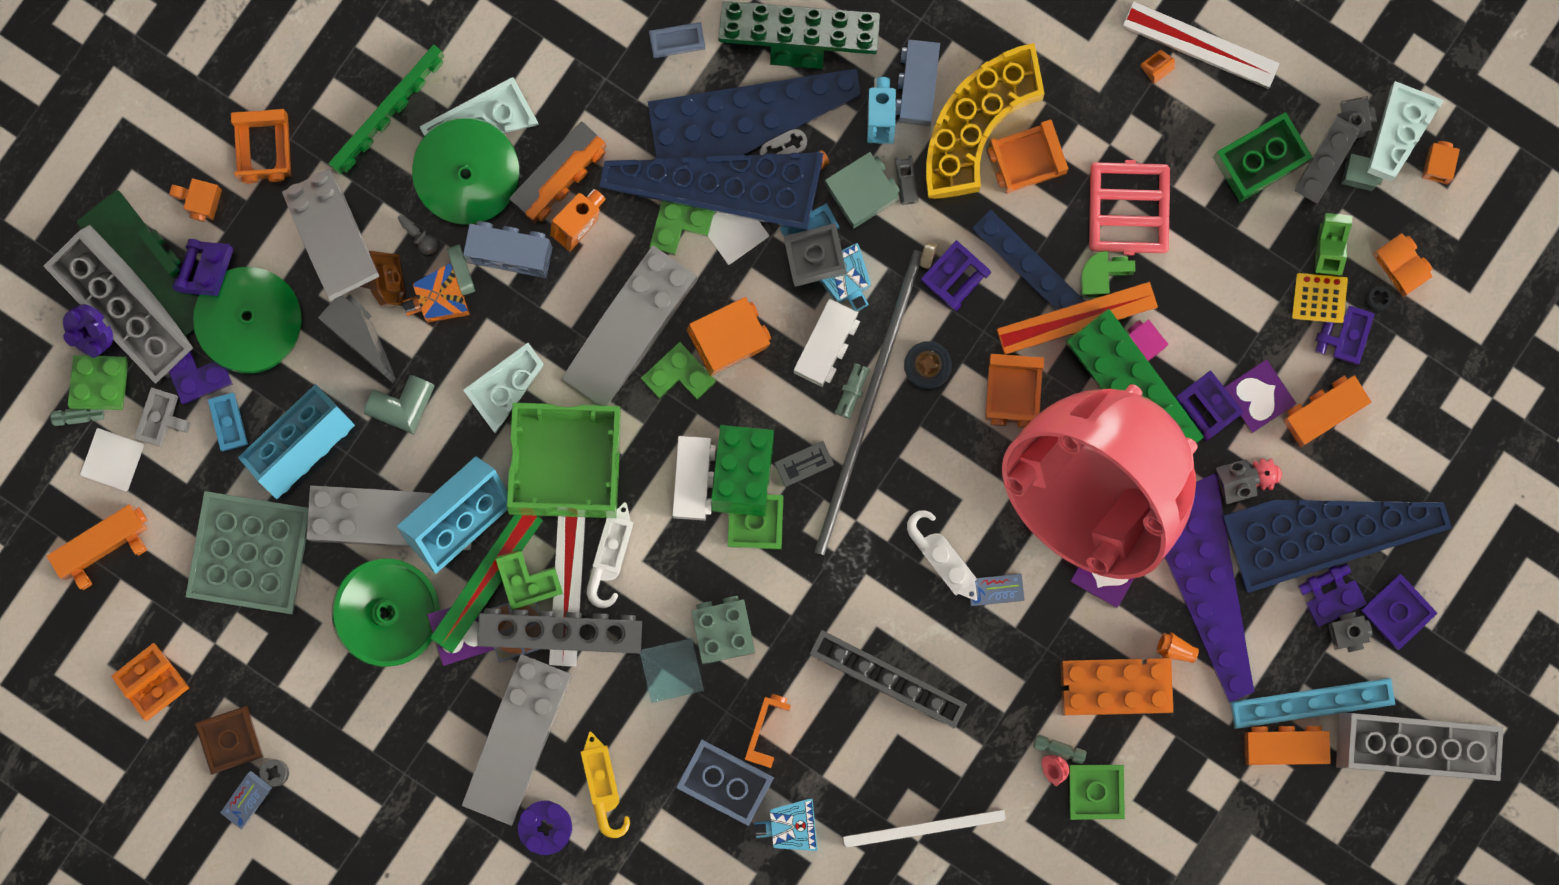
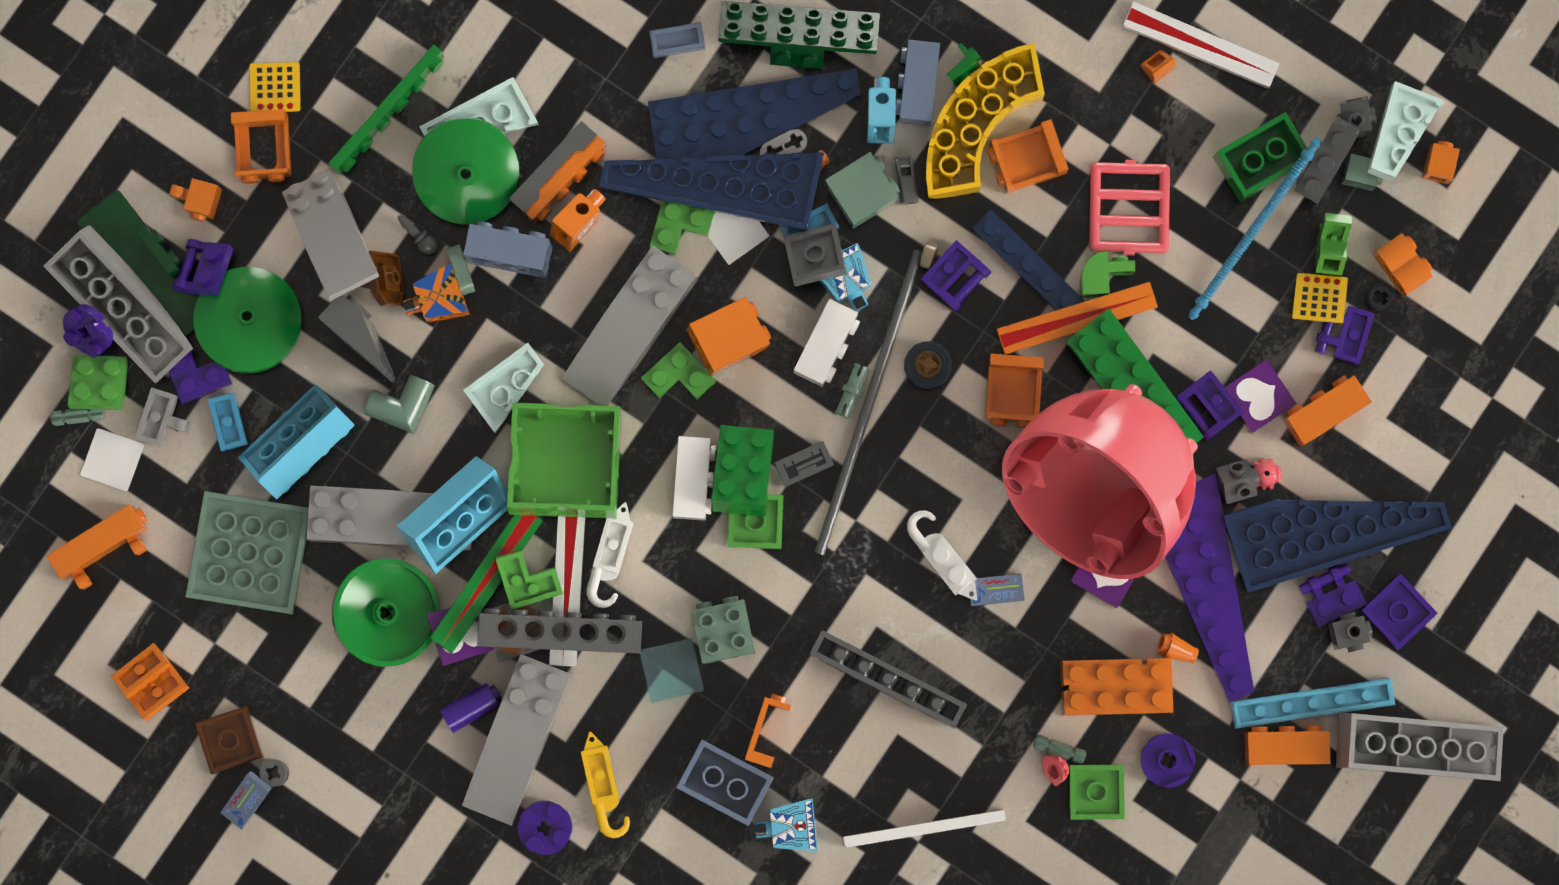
dark pink brick [1128,319,1169,361] -> none
none -> yellow sticker [249,62,300,112]
none -> dark purple brick [440,682,502,733]
none -> green bracket [946,43,982,87]
none -> dark purple plate [1140,733,1195,788]
none -> dark azure hose [1188,138,1321,320]

